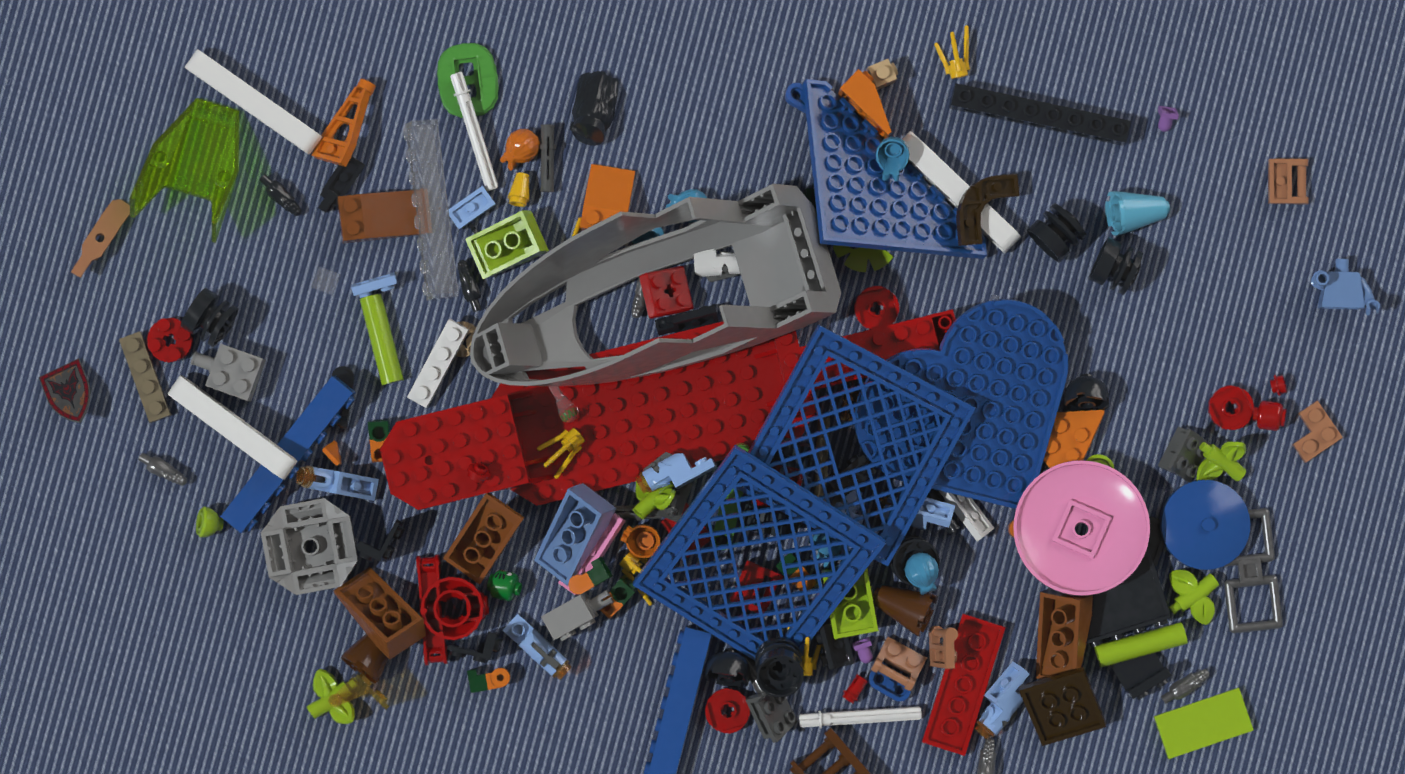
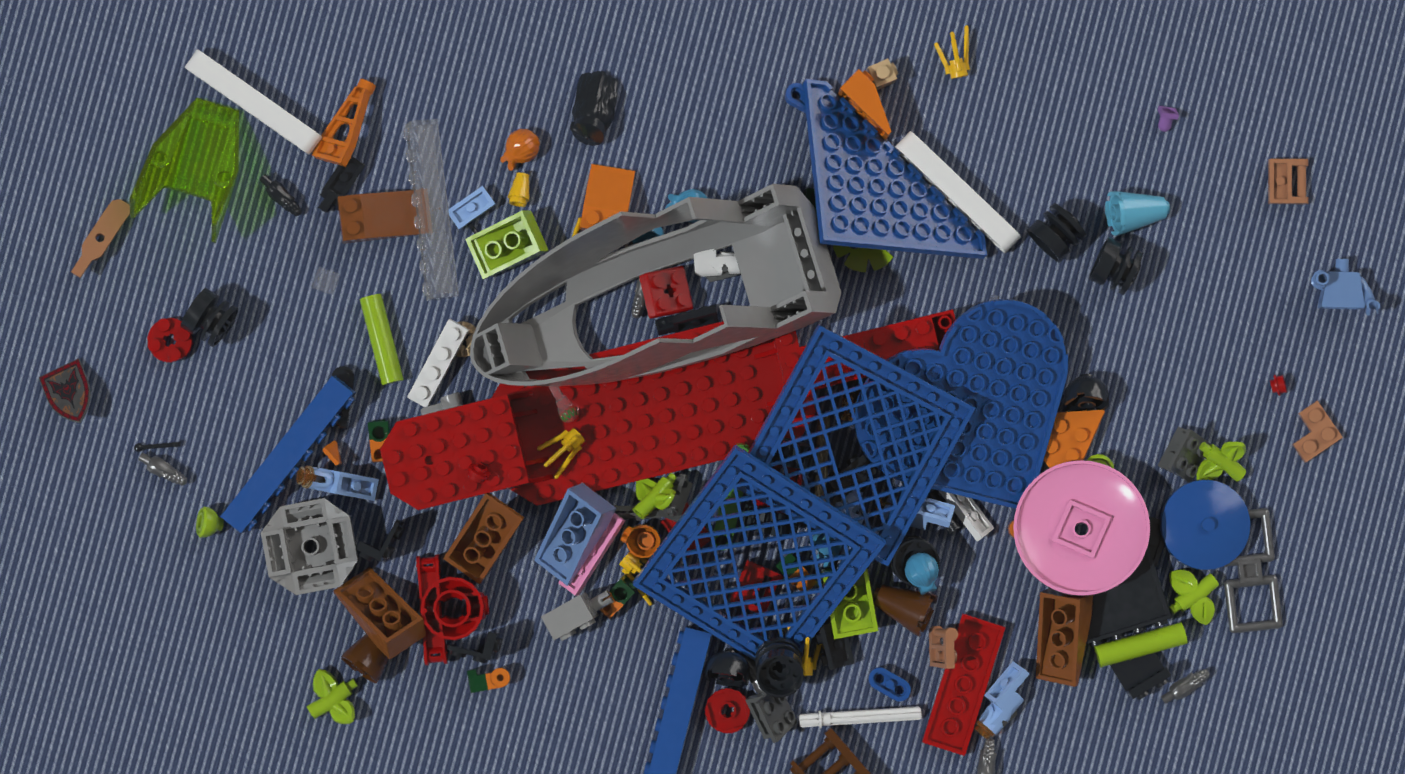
dark tan plate [119,331,171,423] -> none
white beam [167,375,298,480] -> none
light grey brick [191,344,266,402] -> none
clear yellow plate [328,674,389,710] -> none
light blue plate [351,272,397,298] -> none
bright green piece [437,43,499,118] -> none
white axle [450,72,498,191] -> none
black piece [458,260,482,312] -> none
green head [487,570,522,602] -> none
light blue plate [503,614,572,680] -> none
dark grey pin [539,124,556,192] -> none
leg [568,557,613,594] -> none
light blue plate [635,452,718,494] -> none
red pin [842,674,868,704] -> none
medium lavender piece [852,637,873,664] -> none
red plate [854,286,899,330] -> none
nougat plate [870,637,927,691] -> none
dark azure piece [876,137,910,181] -> none
black brick [949,83,1131,146] -> none
dark brown plate [956,174,1020,246] -> none
dark brown plate [1019,667,1106,746] -> none
lime tile [1153,688,1254,759] -> none
red plate [1208,385,1254,430] -> none
red head [1253,401,1287,431] -> none
none -> black hinge [134,442,181,452]
none -> light grey axle [421,392,464,415]

